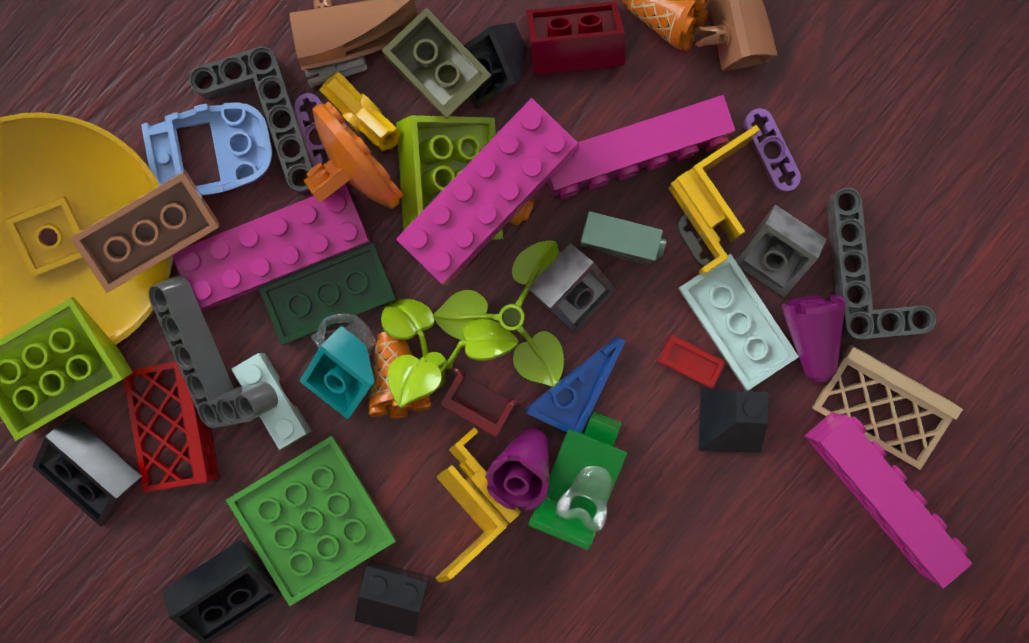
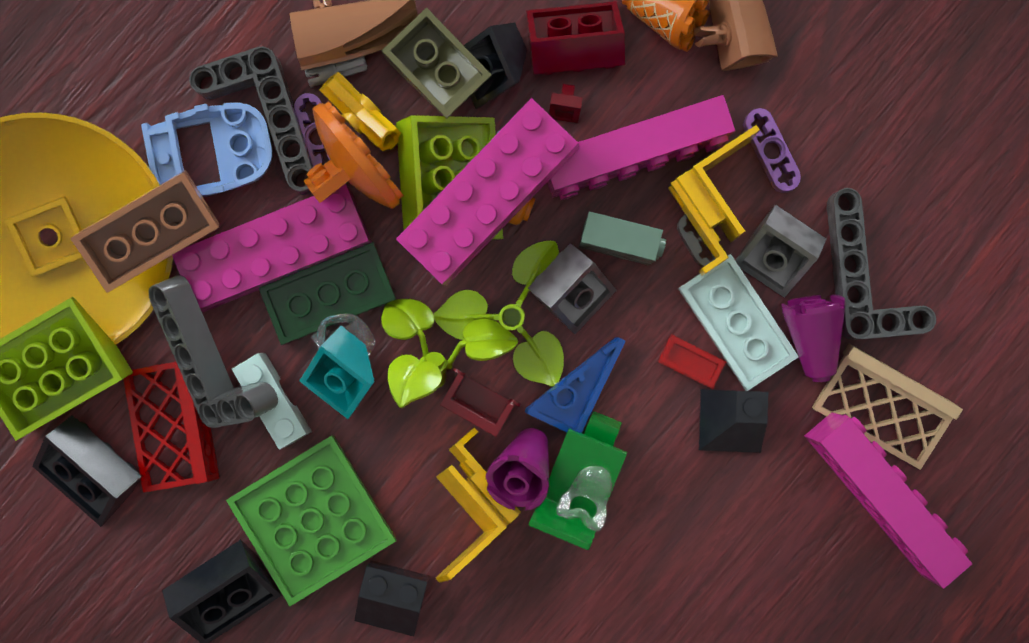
orange cone [368,332,431,419] -> none
none -> dark red tile [549,84,582,123]

